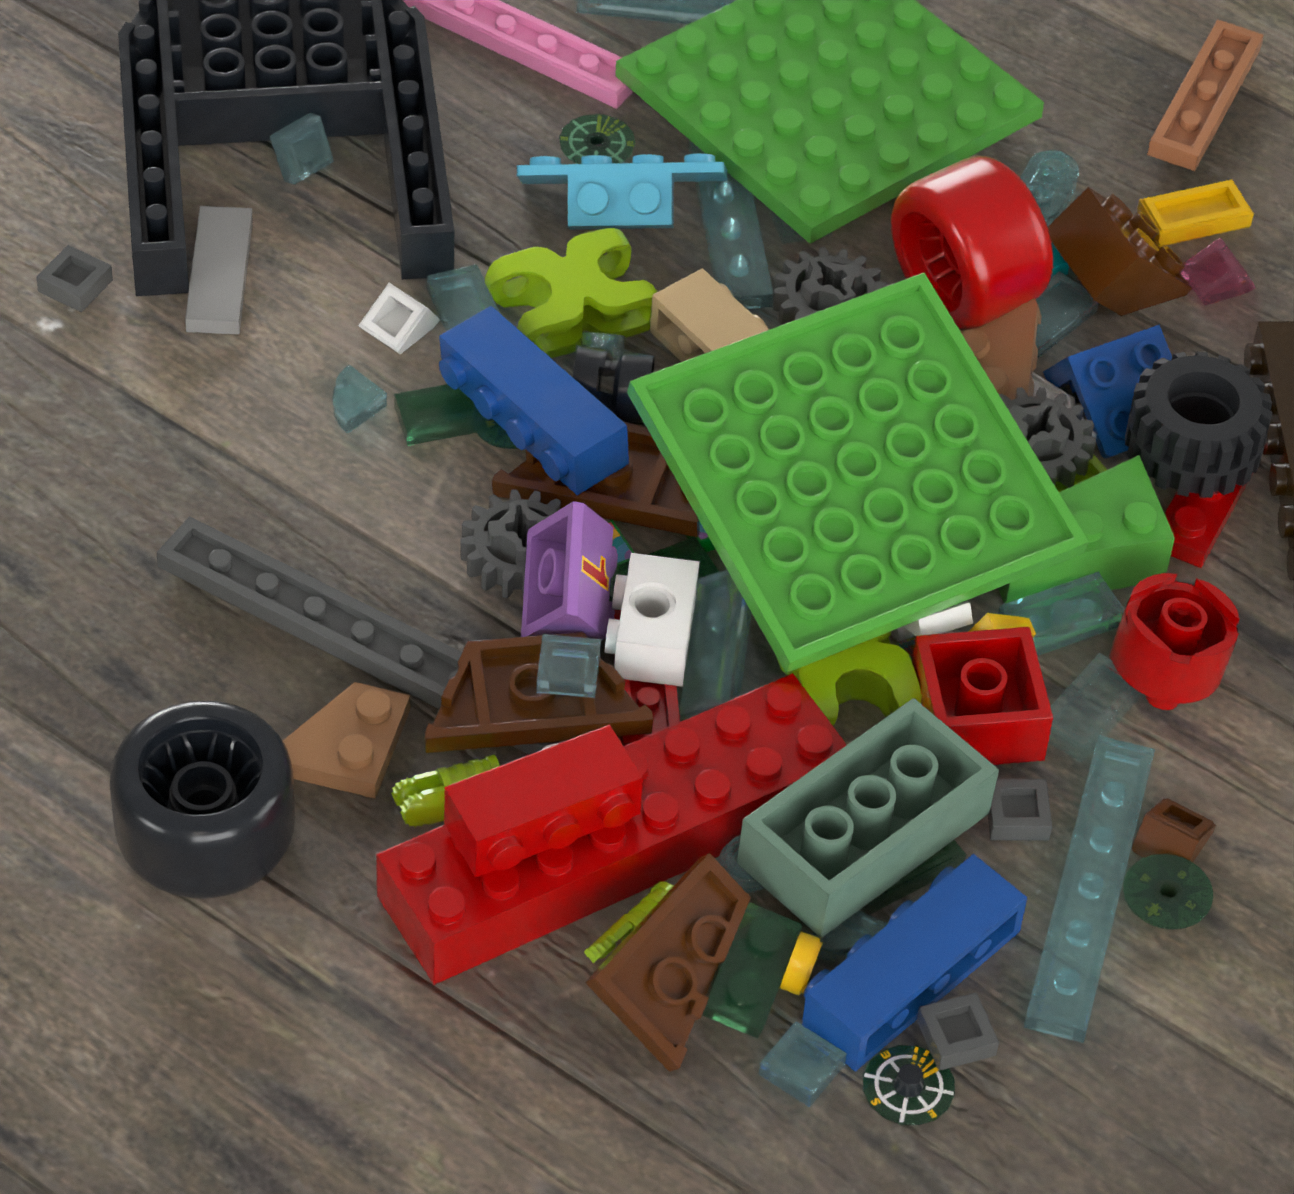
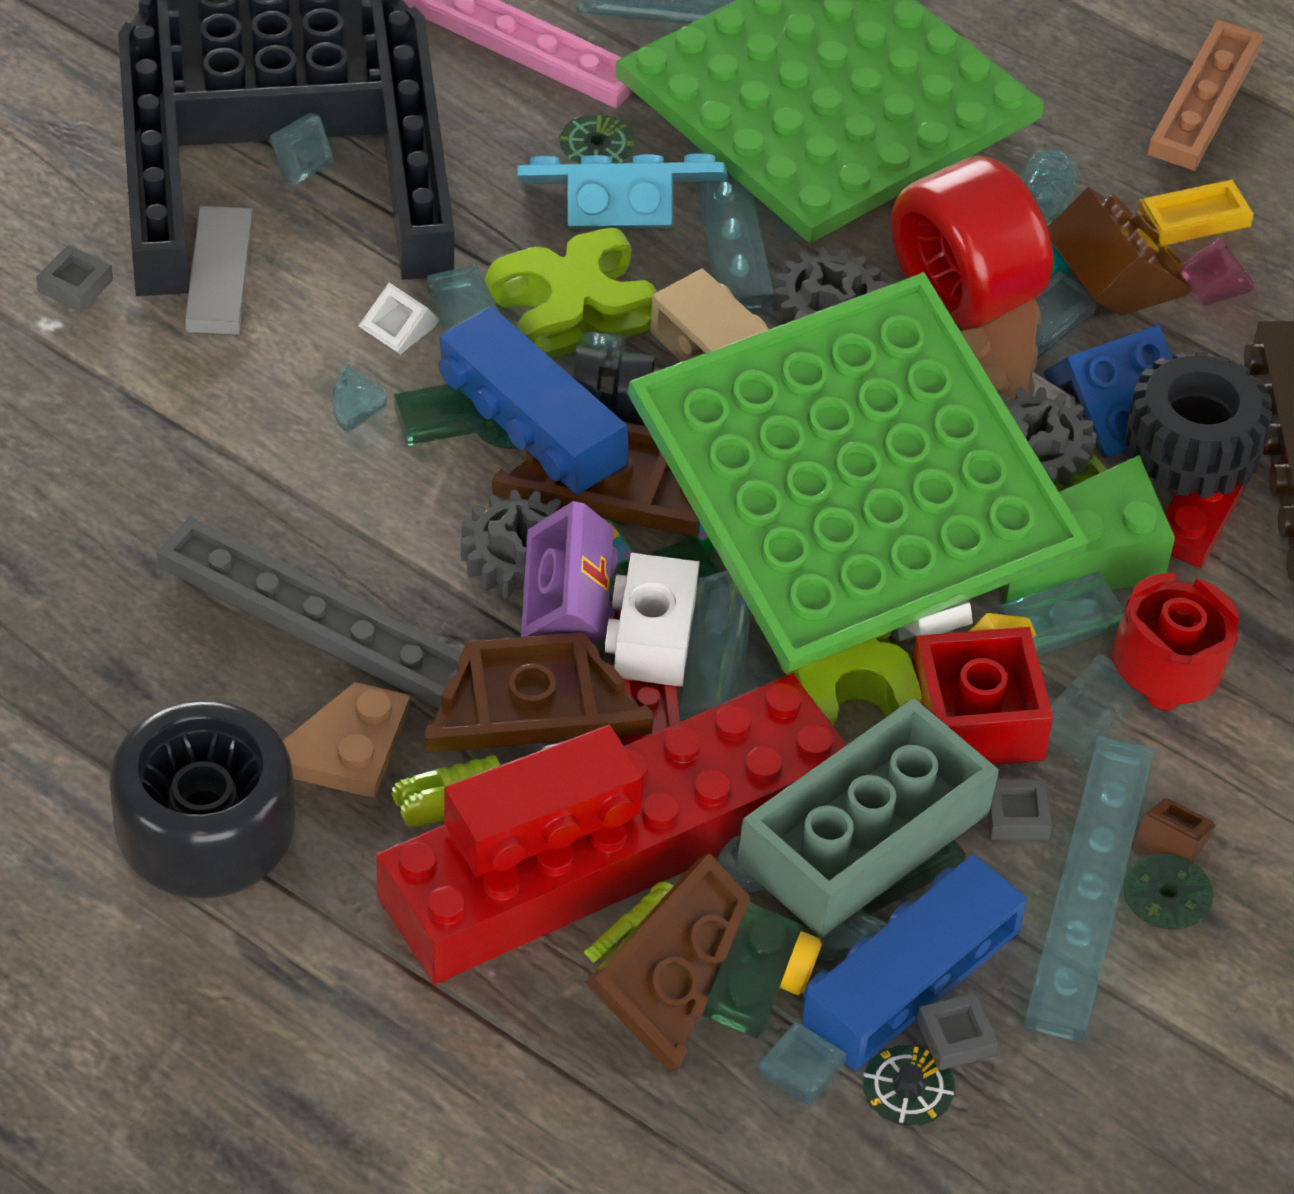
clear light blue tile [536,634,601,698] -> none

